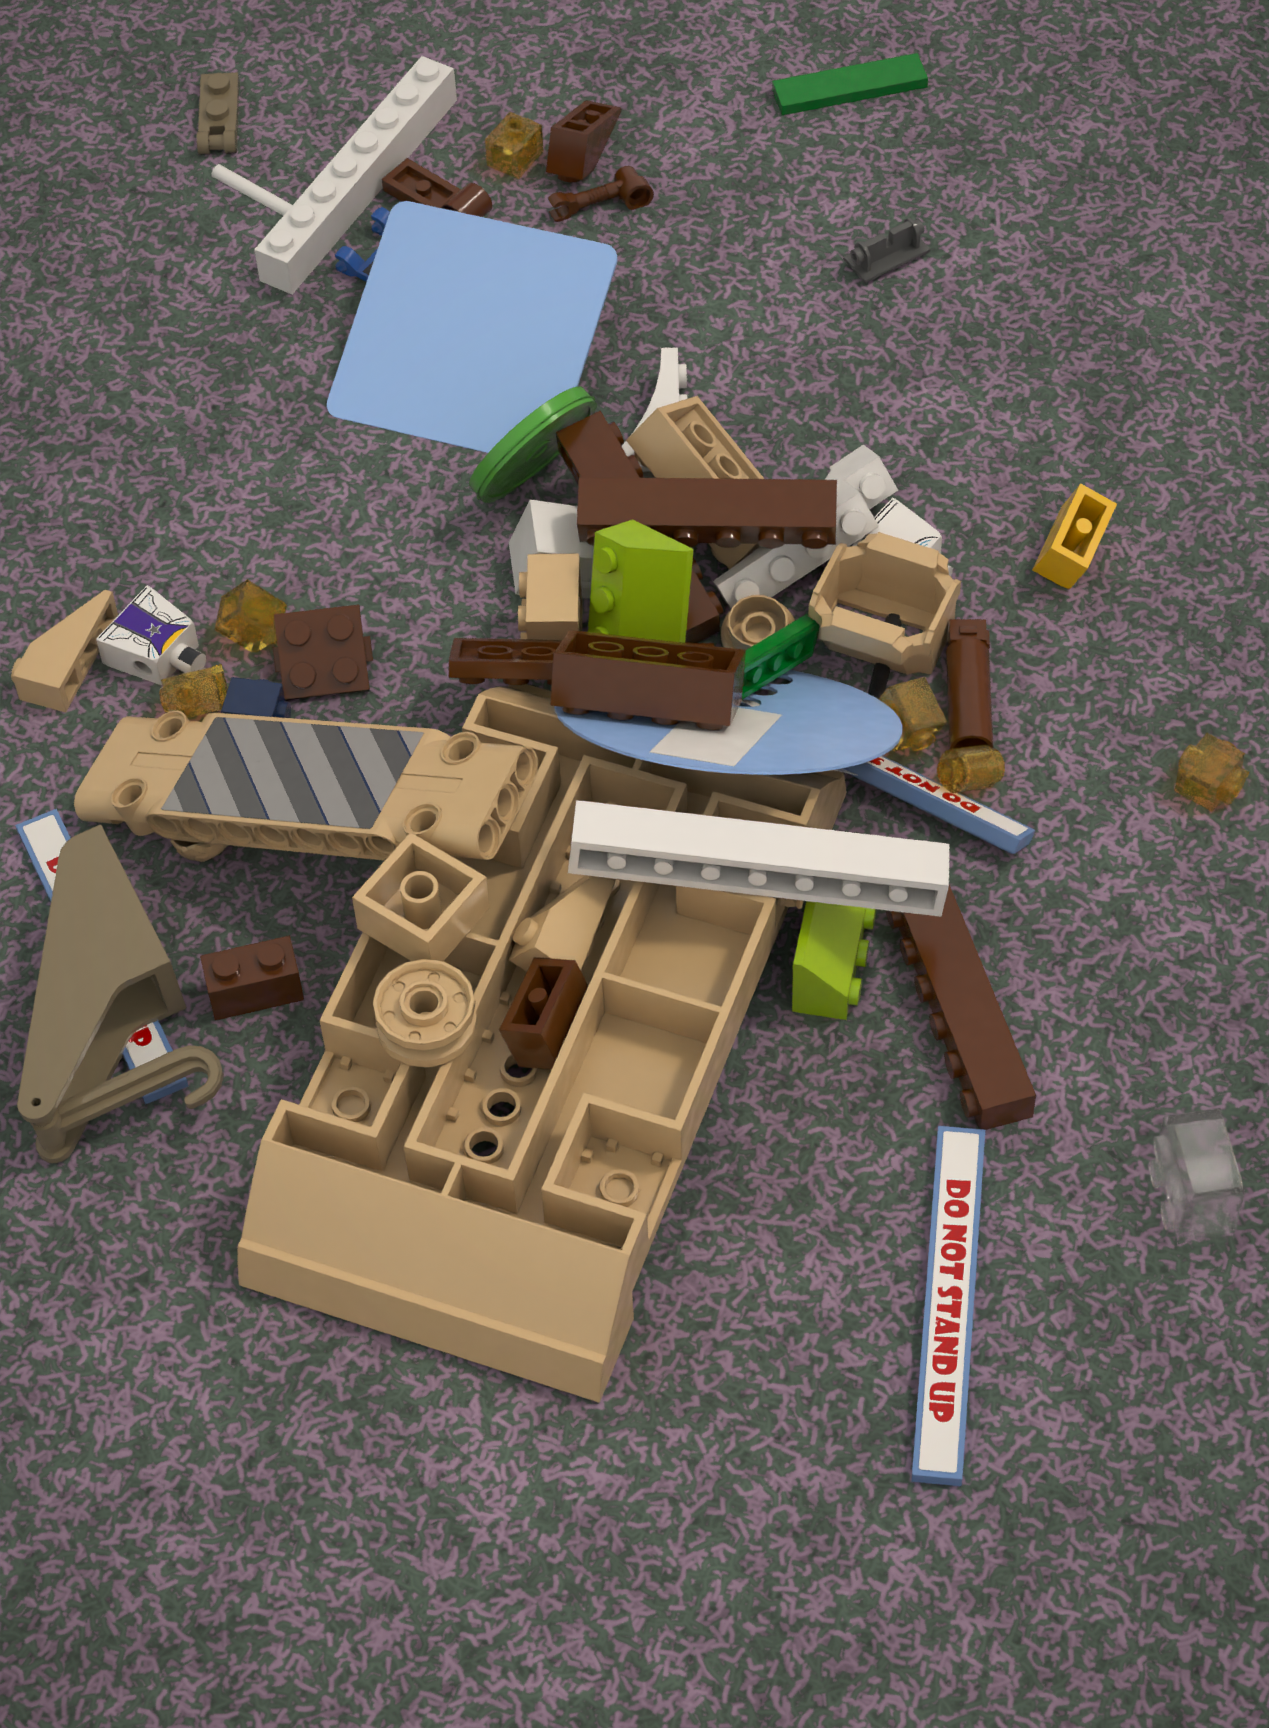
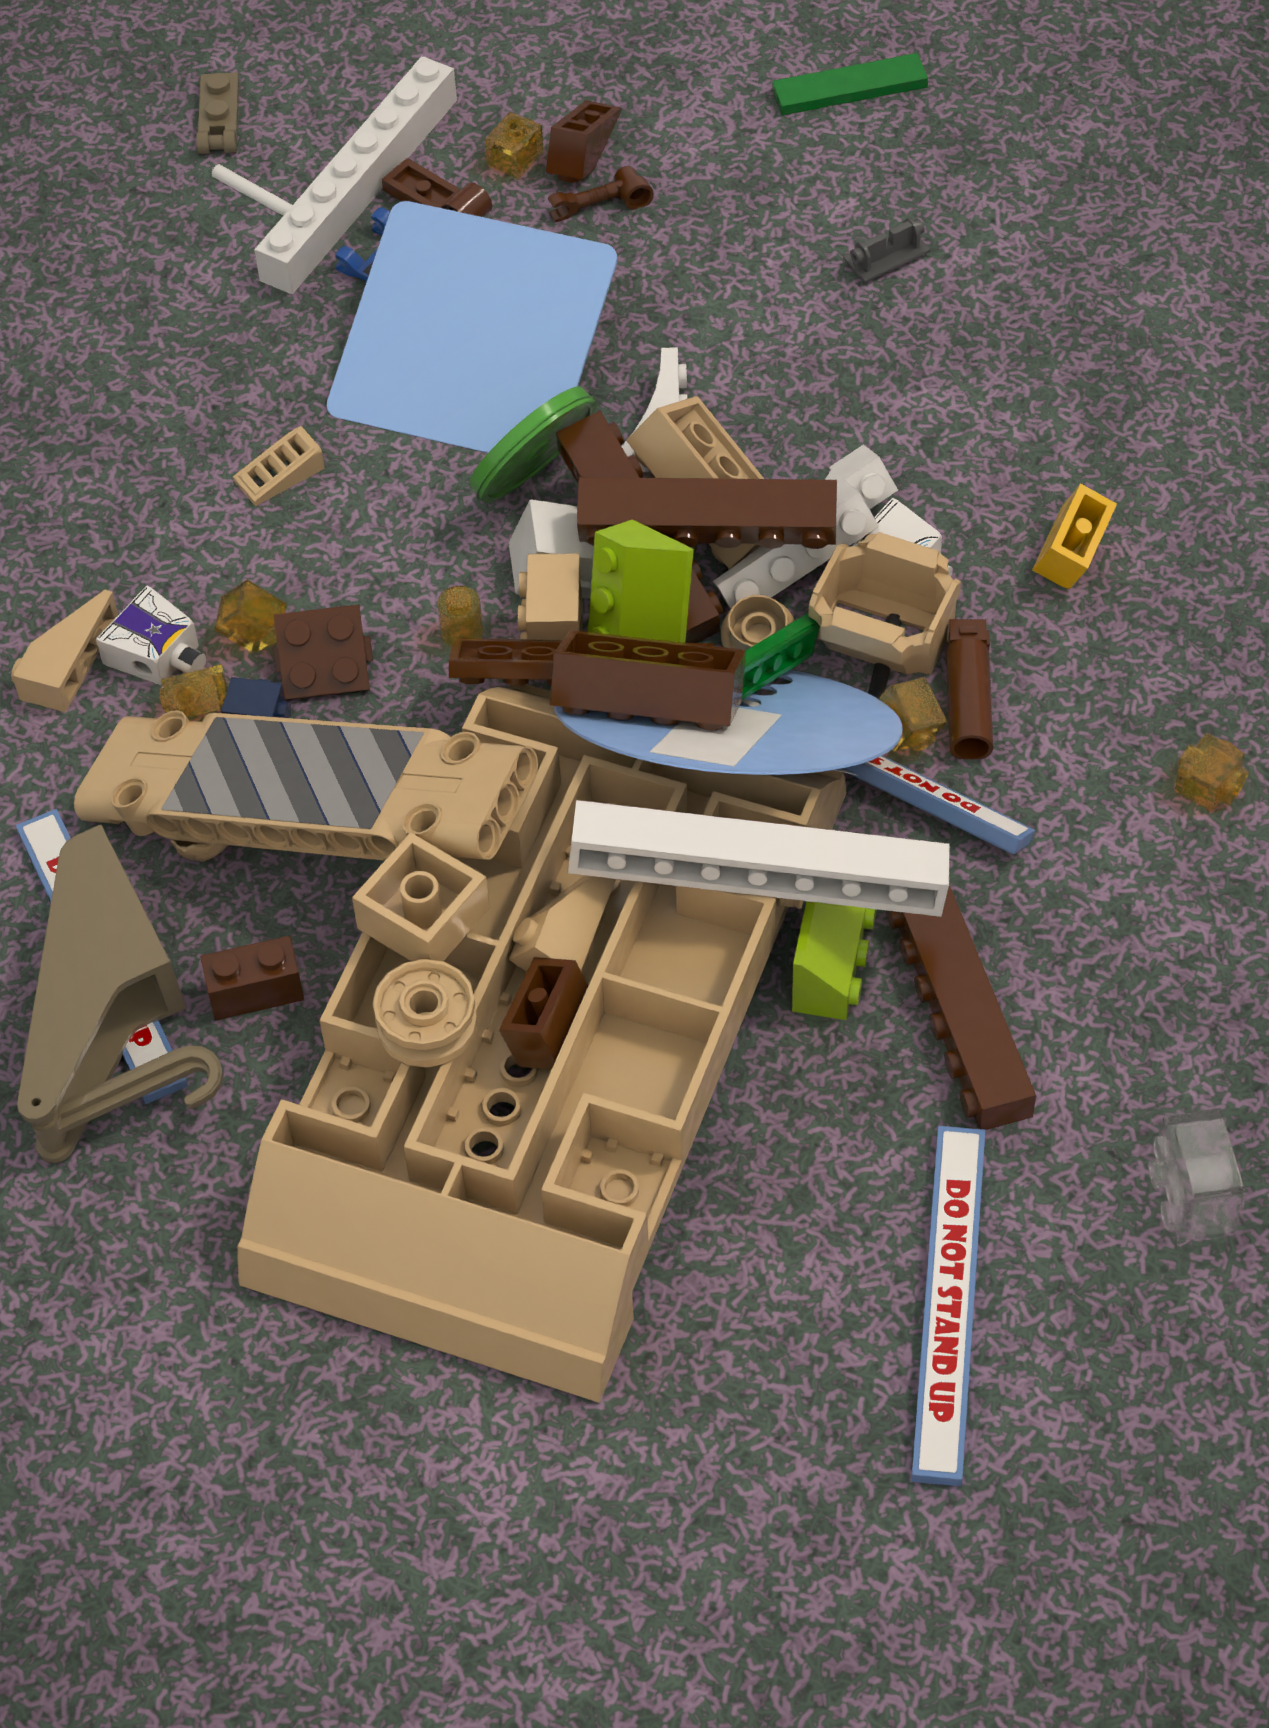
clear yellow brick [937,745,1005,793] -> none
none -> tan slope [233,426,325,506]
none -> clear yellow brick [437,586,483,647]

